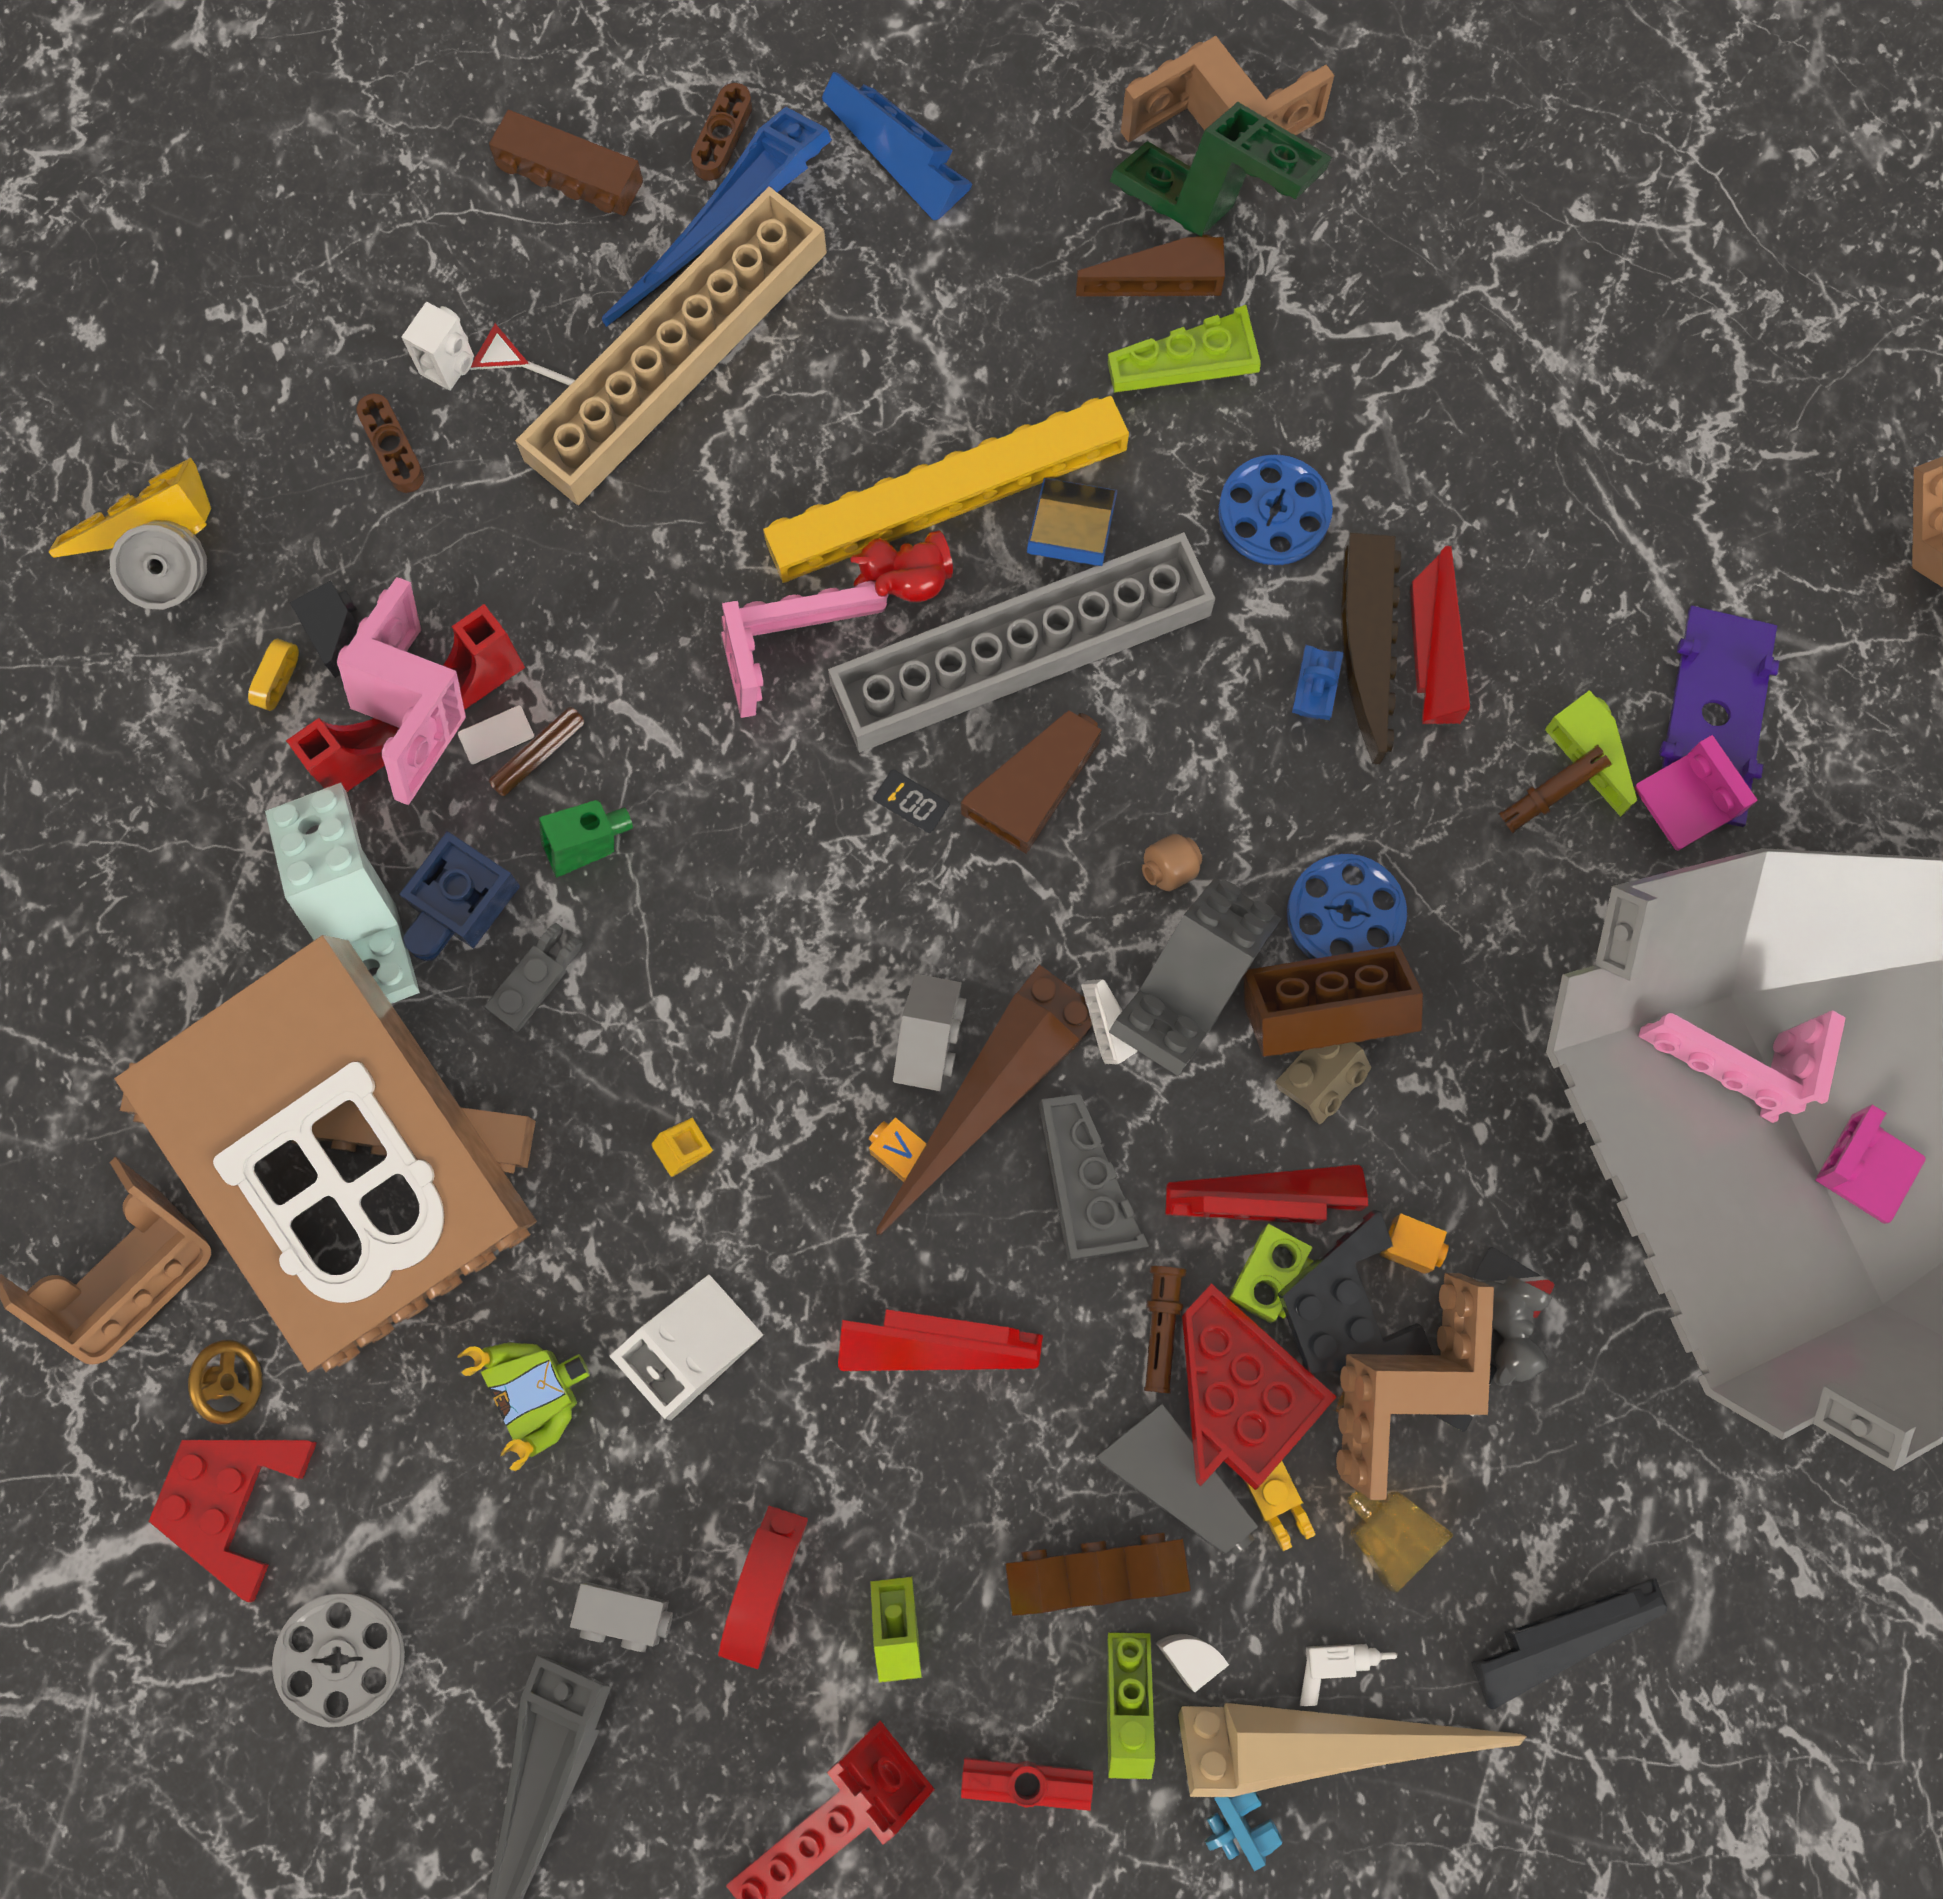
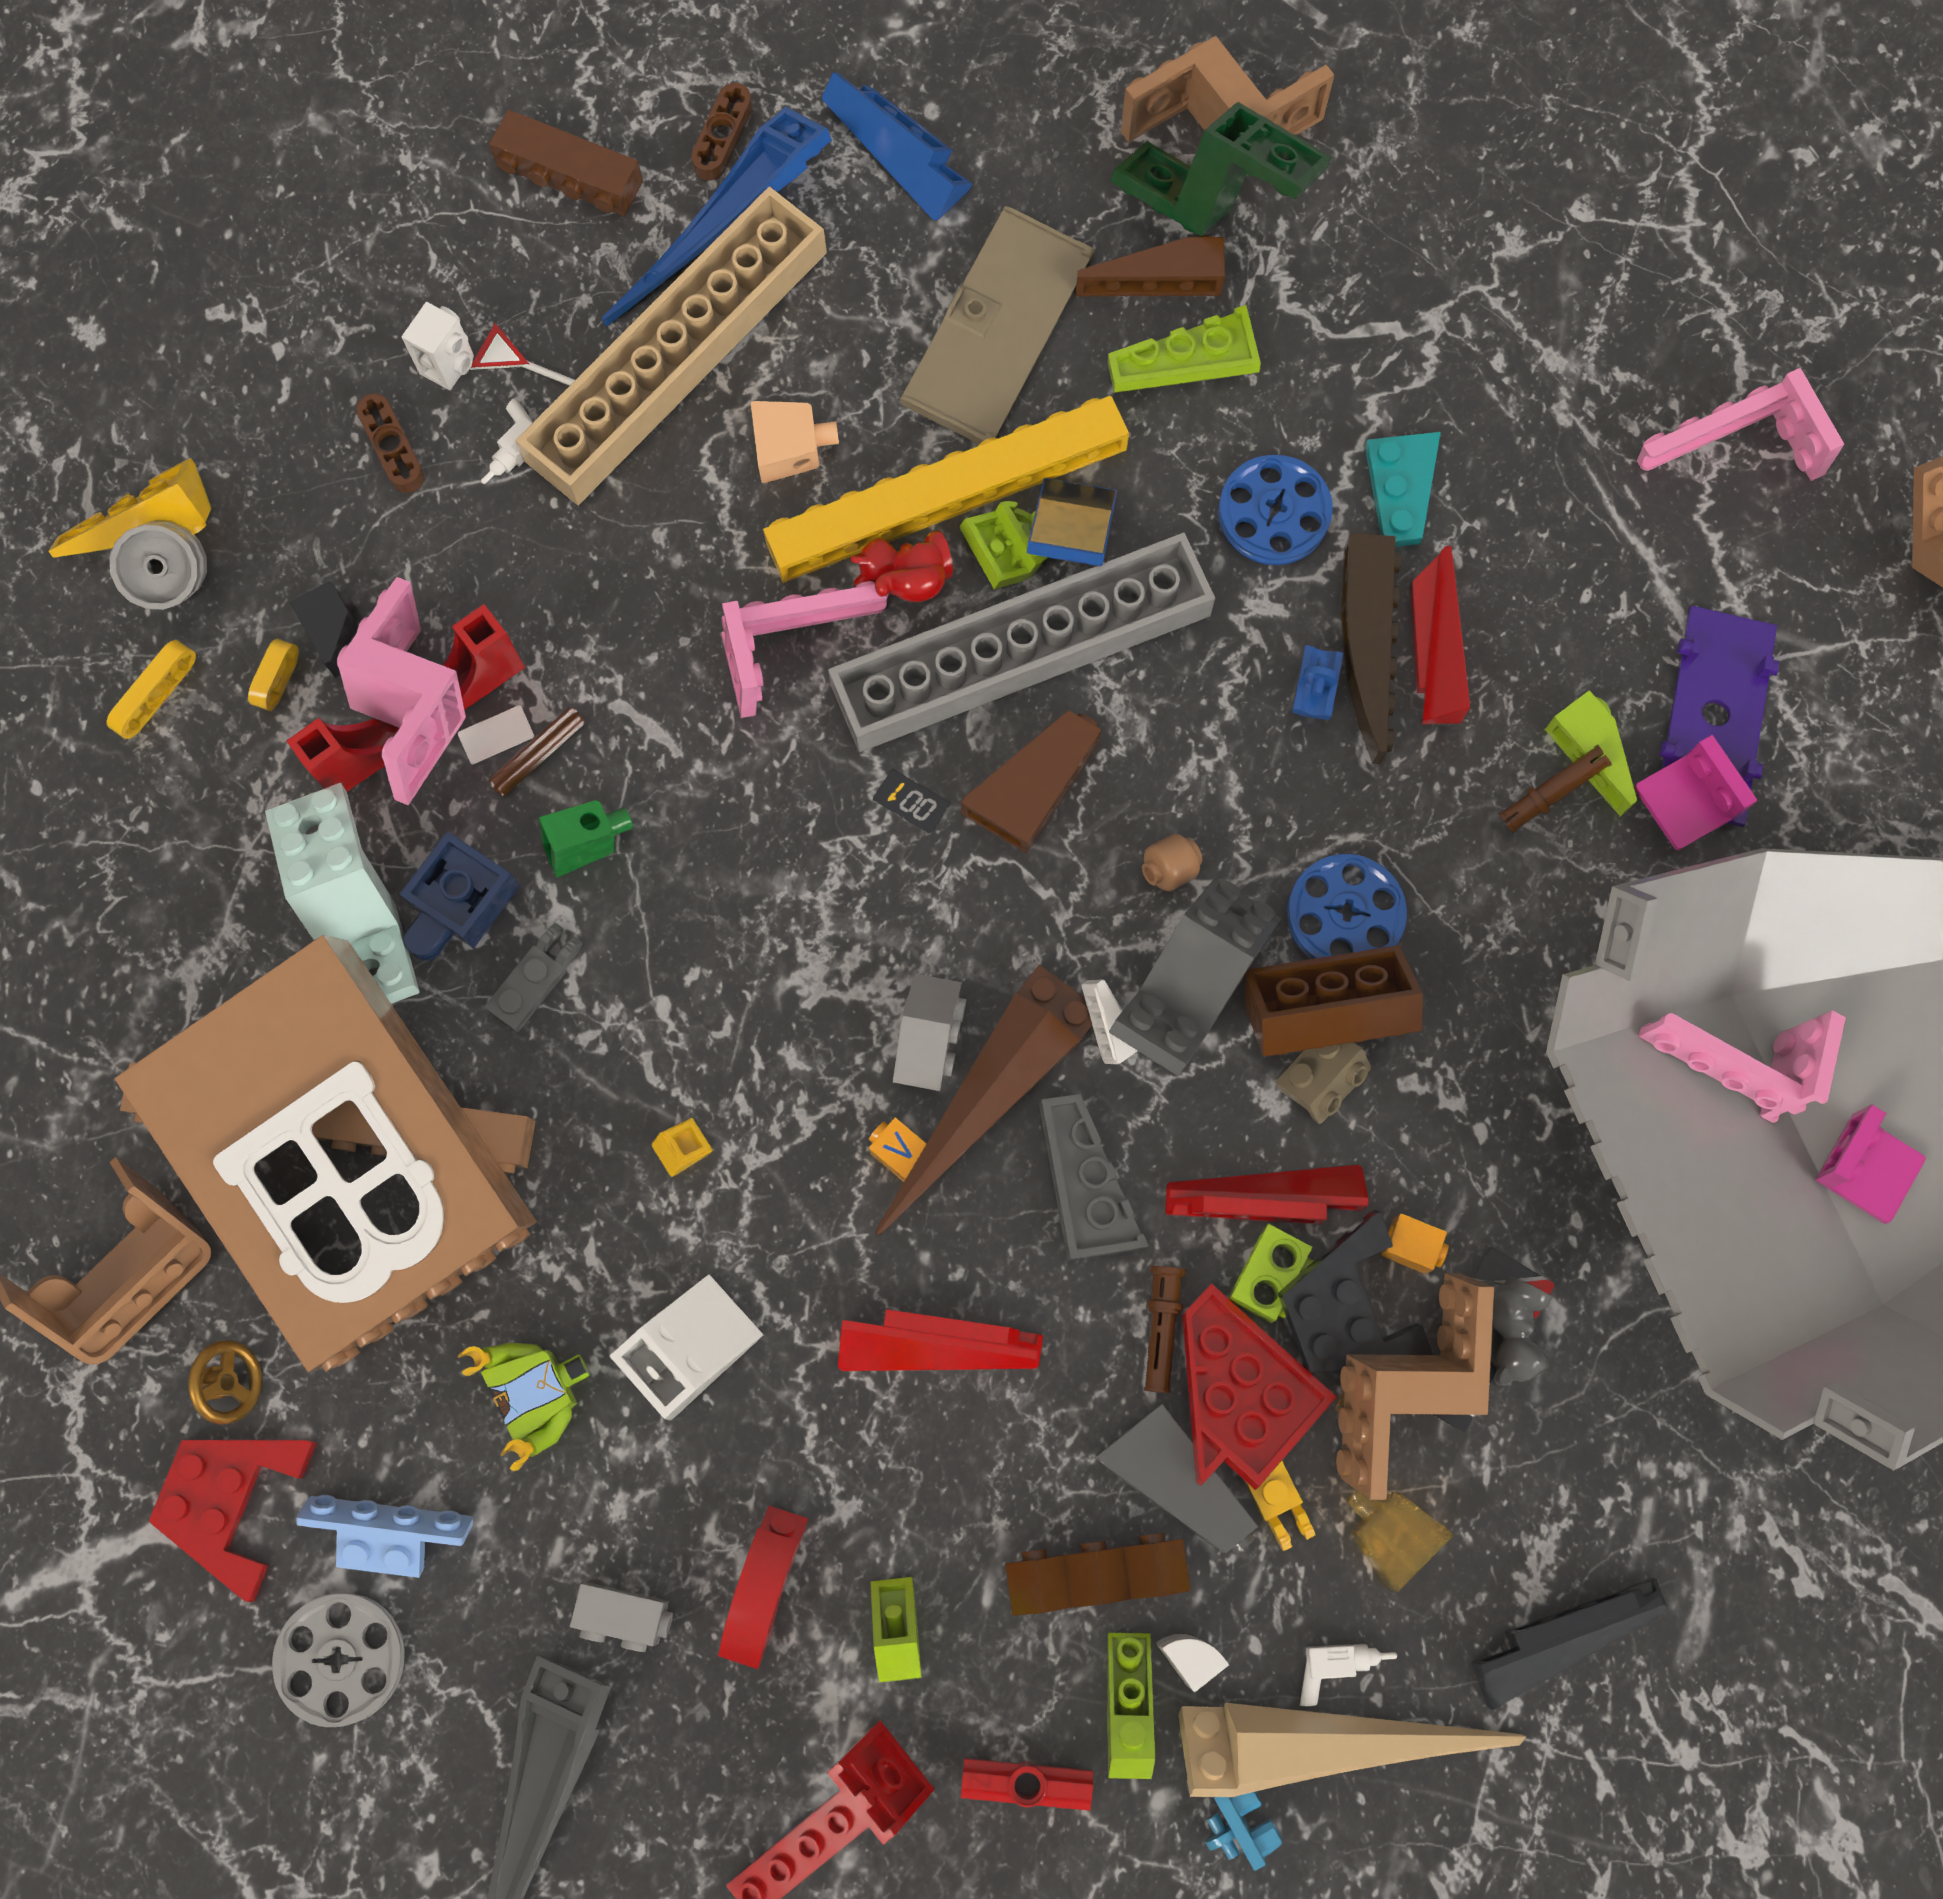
none -> yellow beam [107,640,196,739]
none -> light blue bracket [296,1495,473,1578]
none -> white piece [481,398,533,484]
none -> light nougat torso [751,401,839,483]
none -> dark tan door [900,206,1095,445]
none -> lime slope [959,501,1048,589]
none -> teal wing [1365,432,1441,547]
none -> bright pink bracket [1637,368,1844,481]

